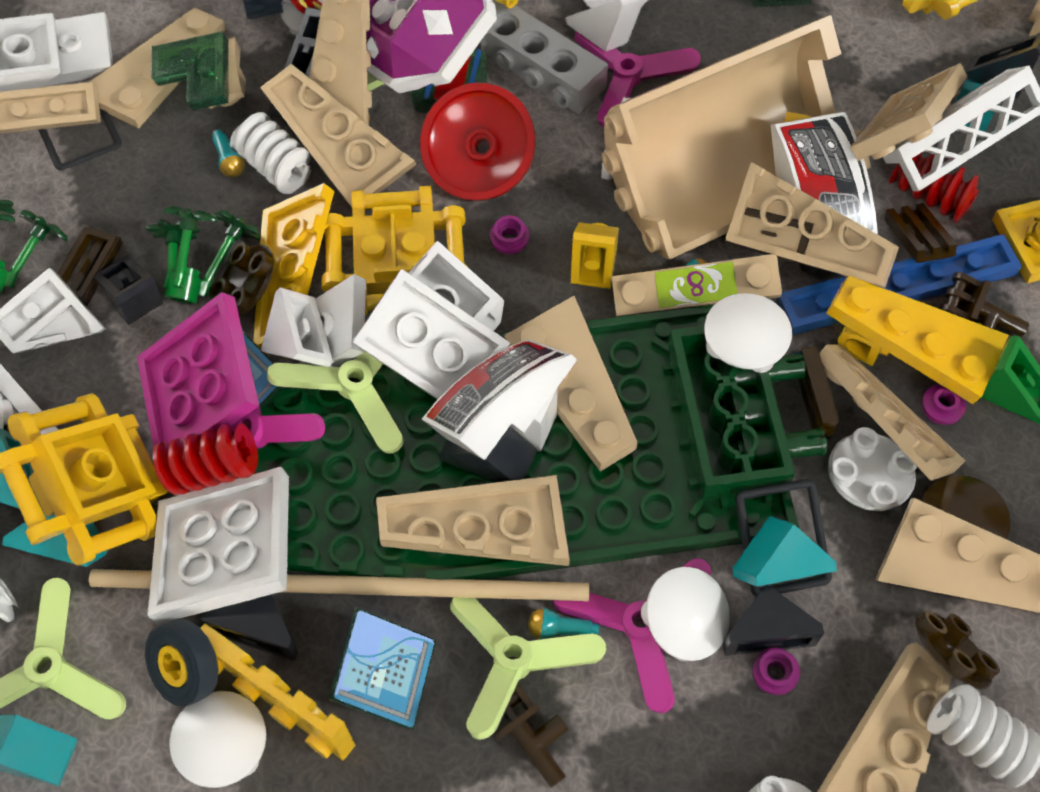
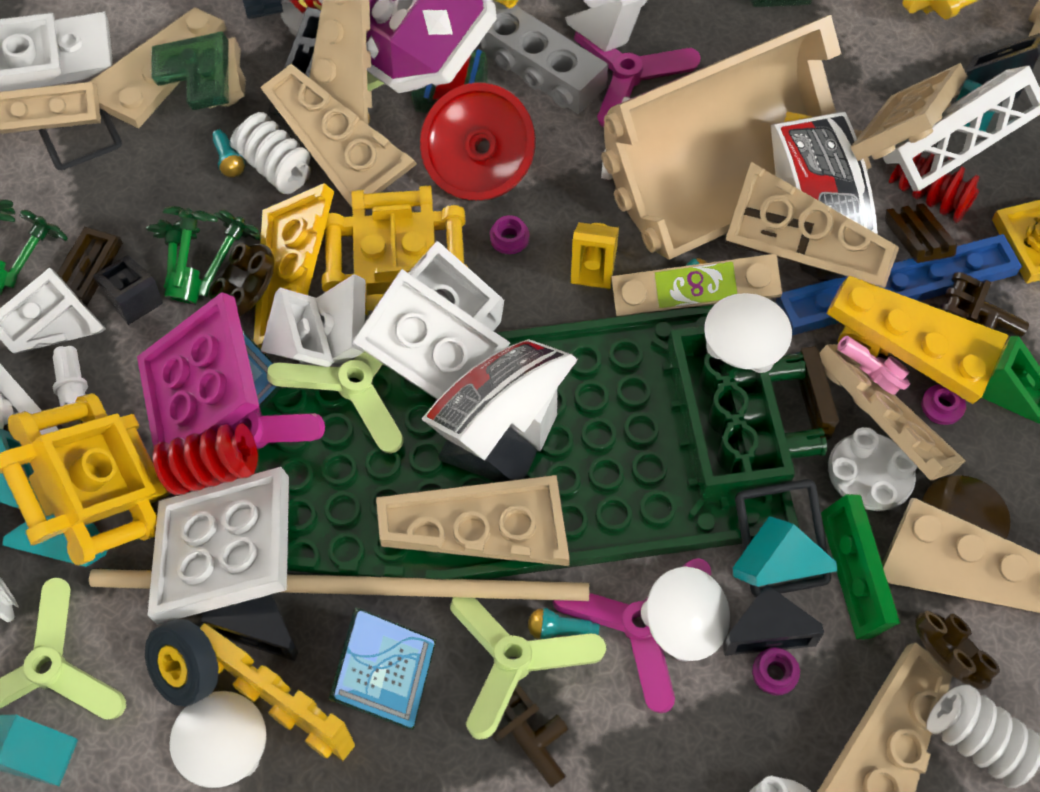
tan wing [504,296,637,471] -> none
none -> white axle [52,346,88,428]
none -> green plate [821,494,900,639]
none -> bright pink plate [837,336,910,395]

